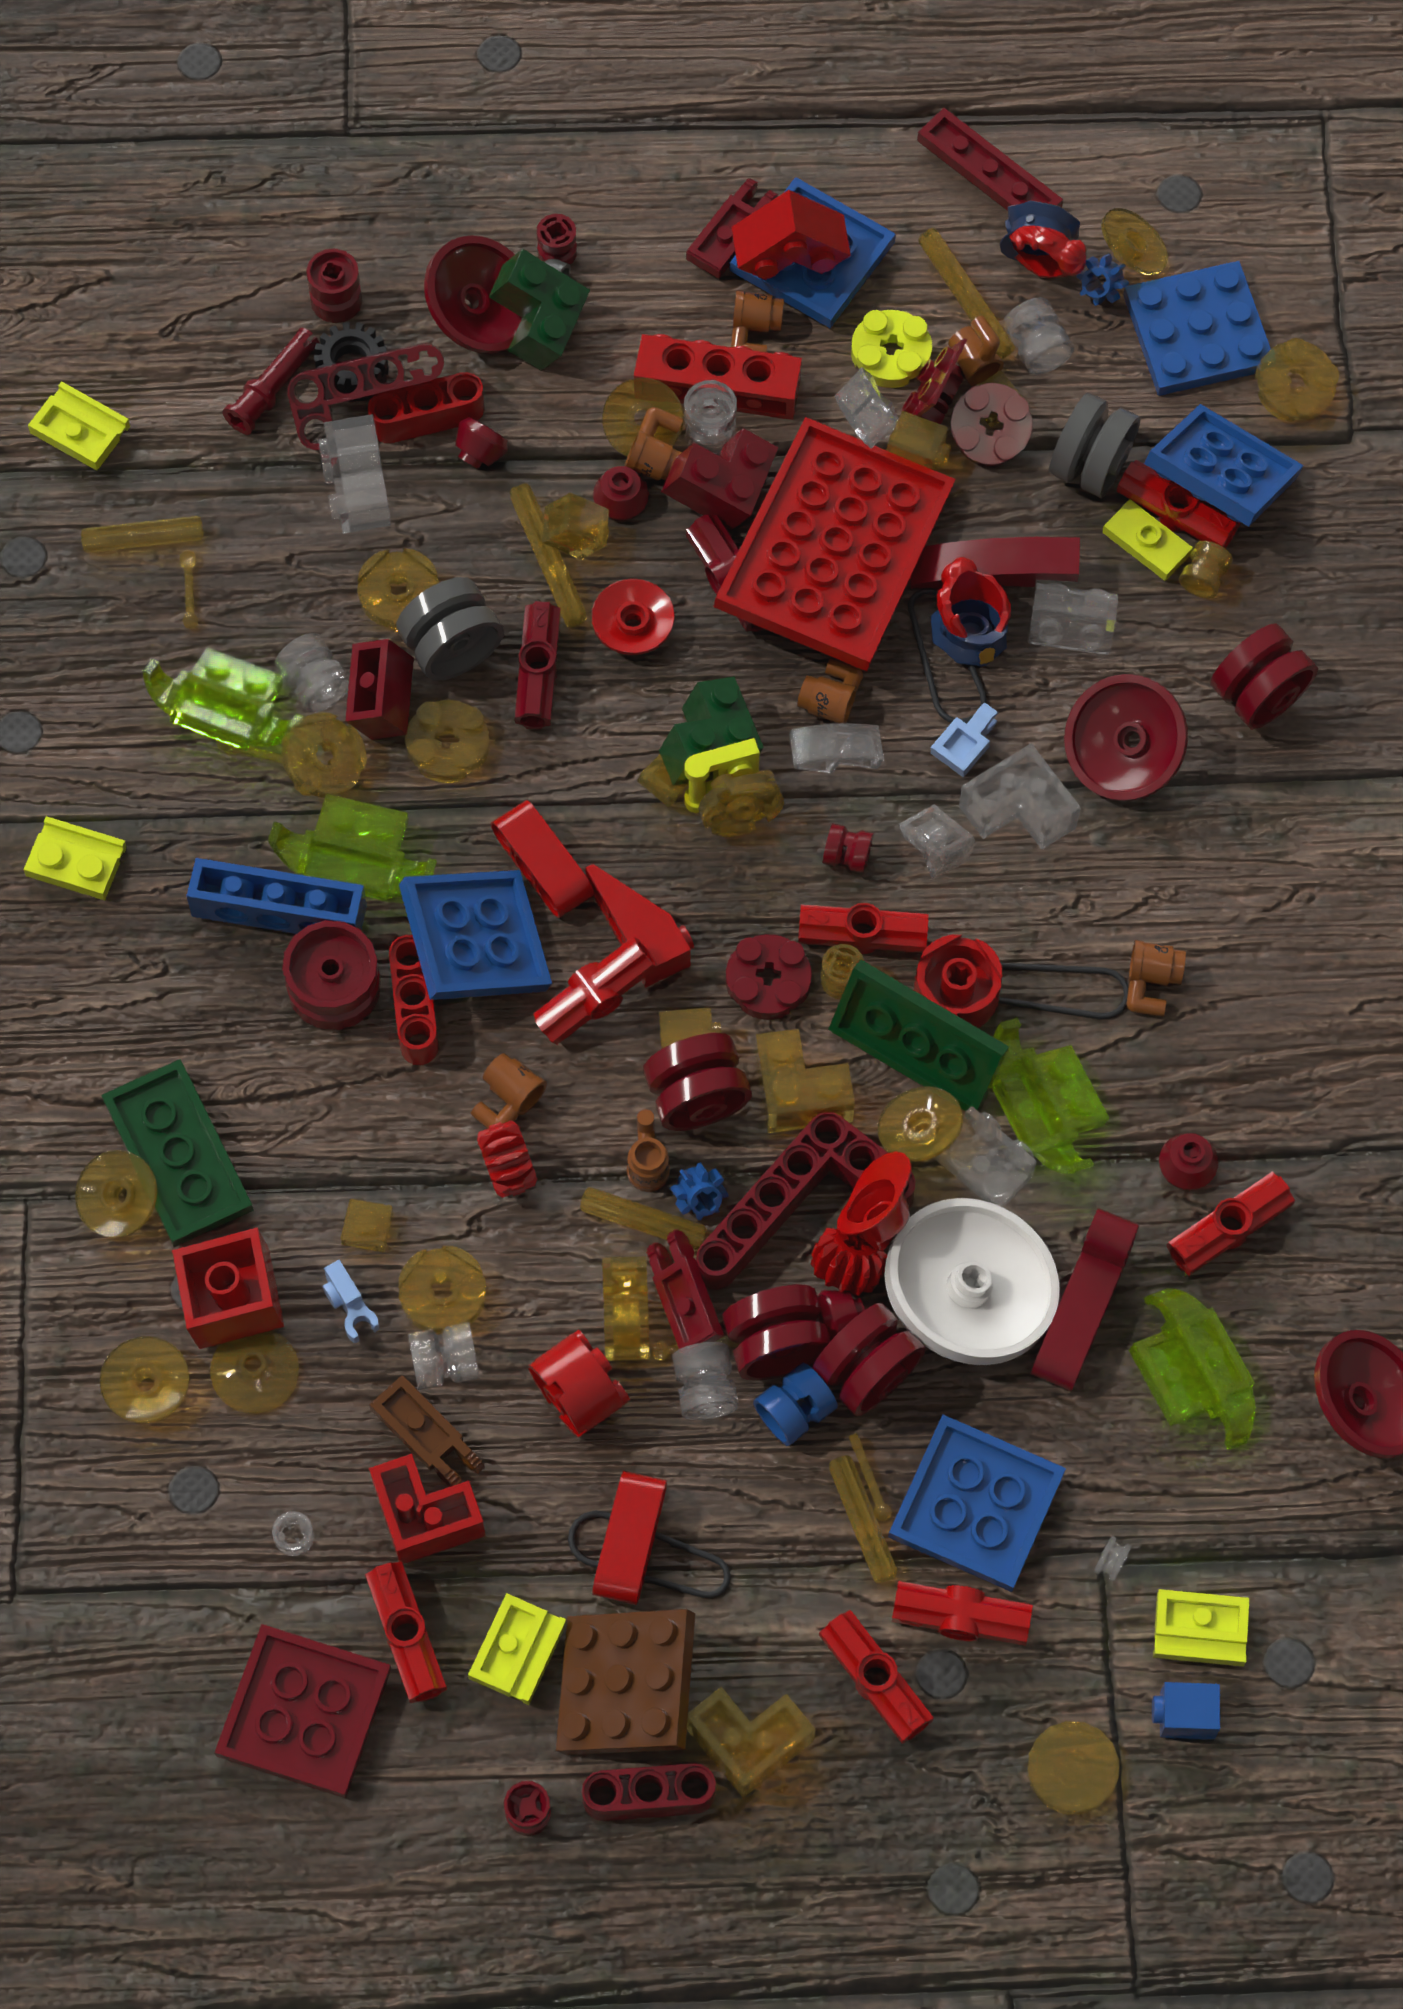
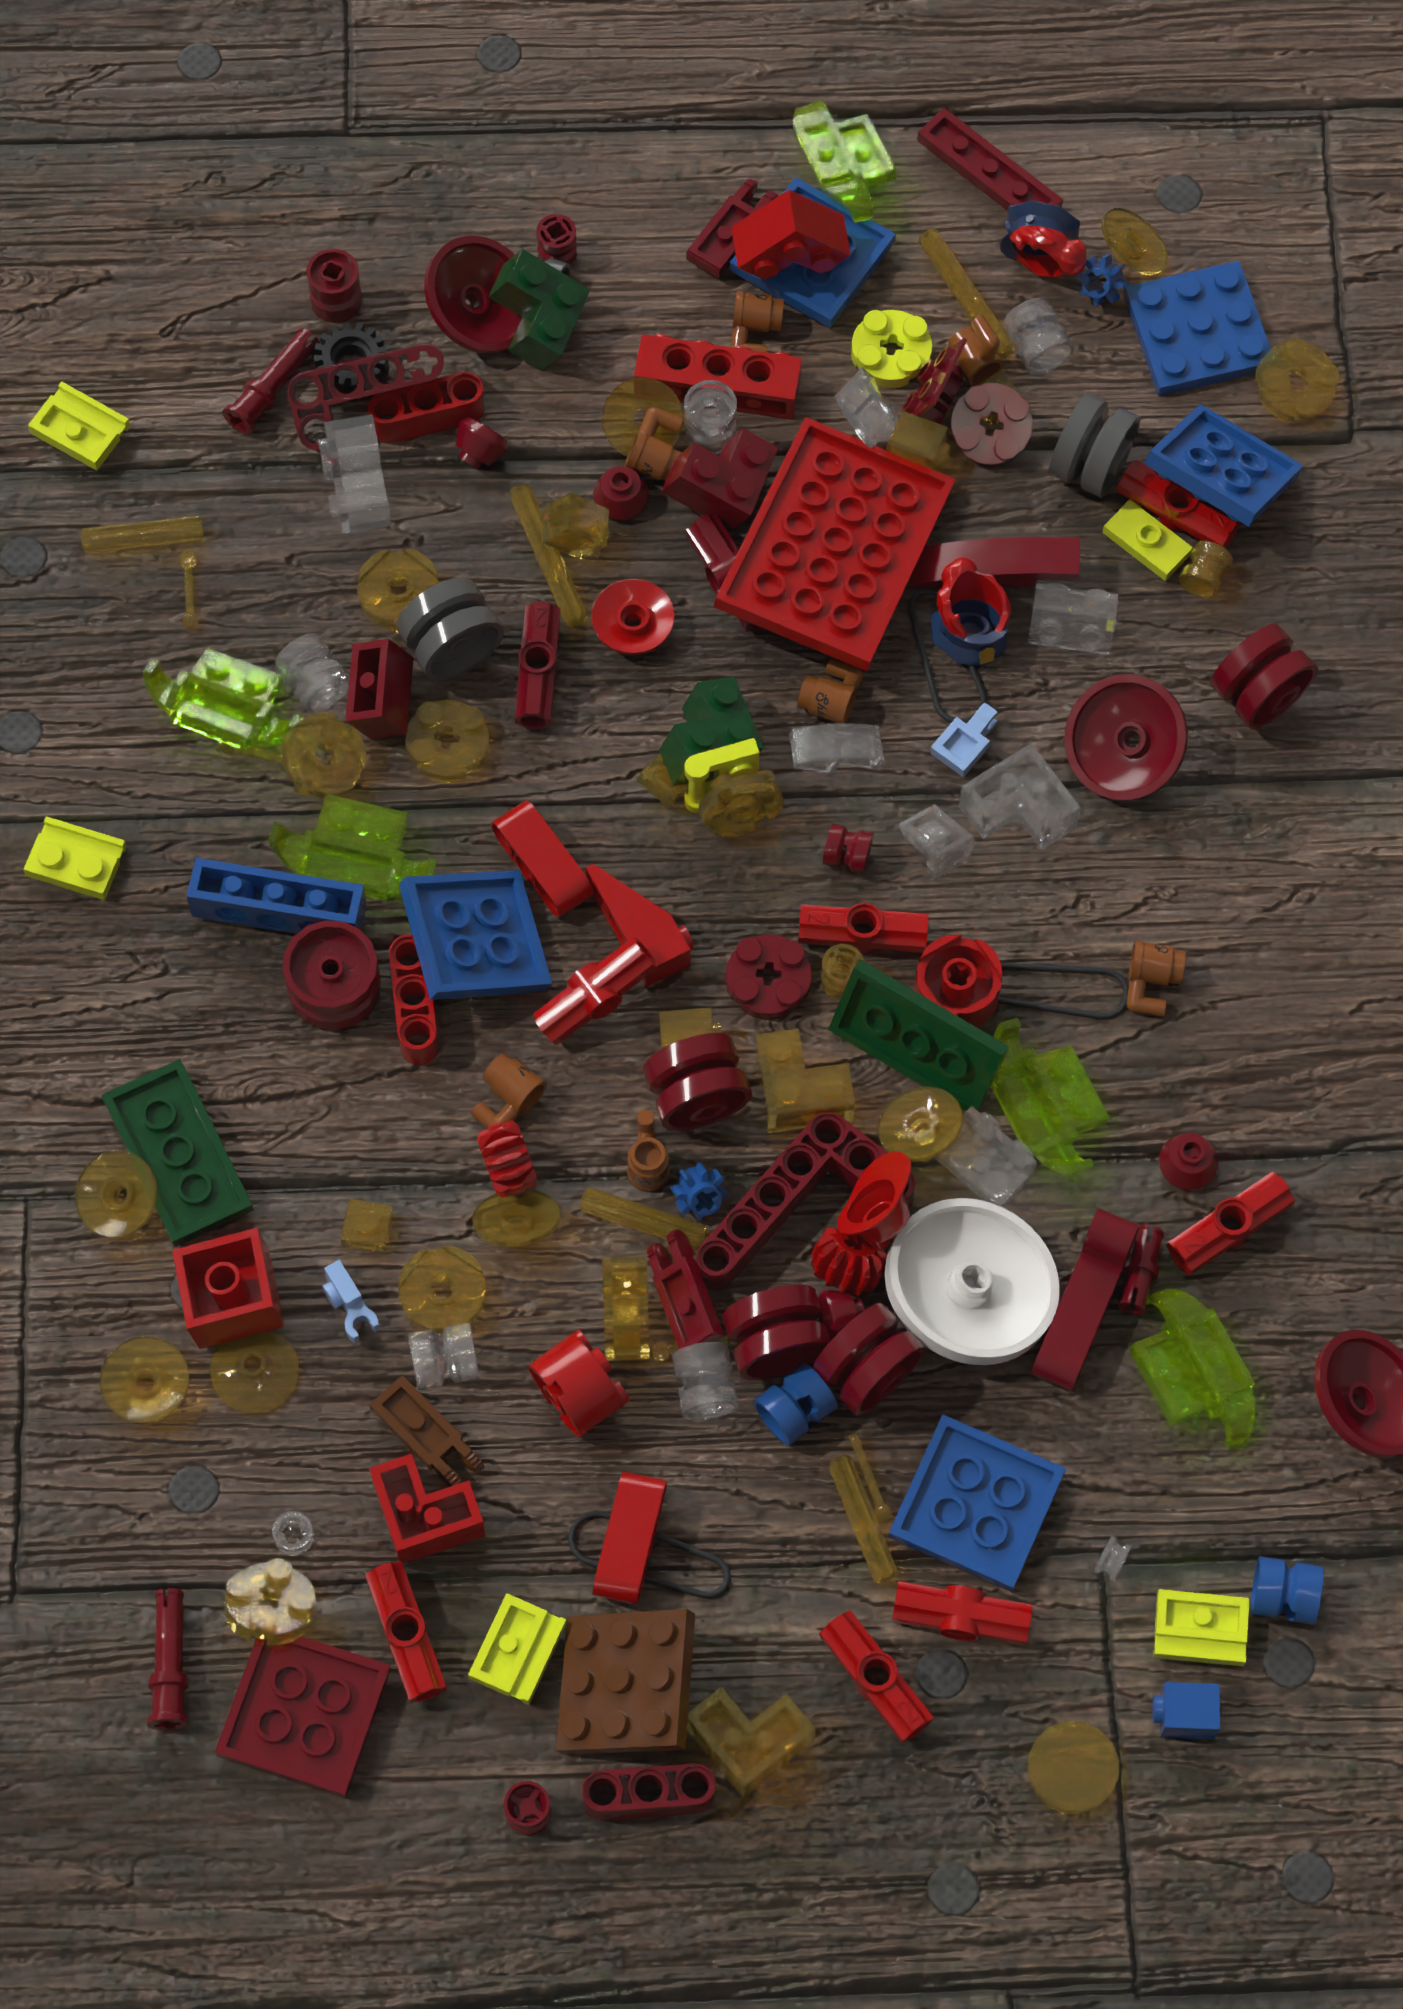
none -> dark red pin [147,1588,189,1731]
none -> clear yellow plate [224,1558,316,1645]
none -> clear yellow dish [472,1189,560,1247]
none -> clear neon green plate [793,100,896,223]
none -> dark red pin [1118,1224,1165,1315]
none -> blue wheel [1250,1556,1323,1625]

